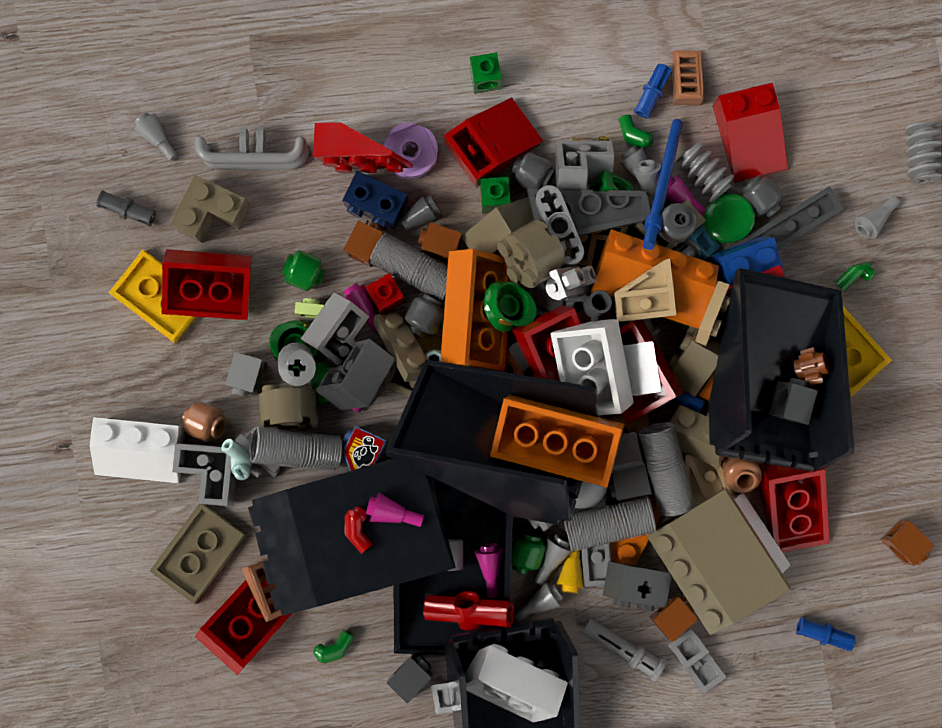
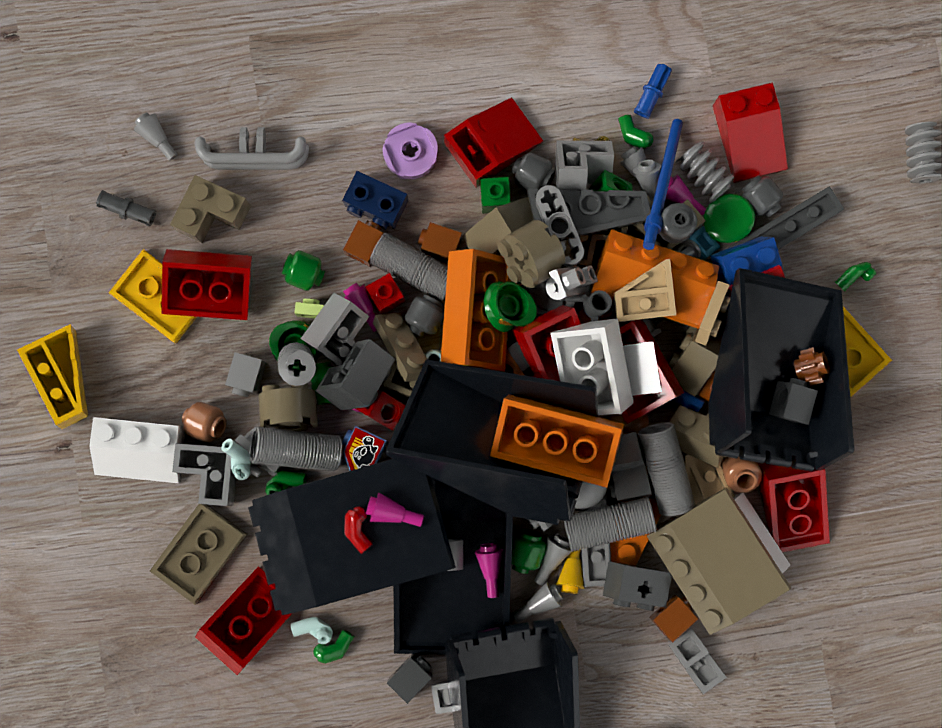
nougat slope [242,557,283,622] -> none
red slope [313,122,413,173] -> none
dark grey cone [399,194,442,231] -> none
red piece [423,591,514,631] -> none
white slope [465,644,568,723] -> none
green brick [470,52,502,94] -> none
light grey pin [581,617,667,682] -> none
nougat slope [672,50,703,105] -> none
blue axle [796,617,856,651] -> none
light grey cone [855,196,900,239] -> none
dark orange brick [880,520,934,566] -> none
none -> yellow wedge [17,324,88,429]
none -> green arm [265,471,307,495]
none -> light aqua arm [291,617,333,644]
none -> red brick [355,389,406,431]

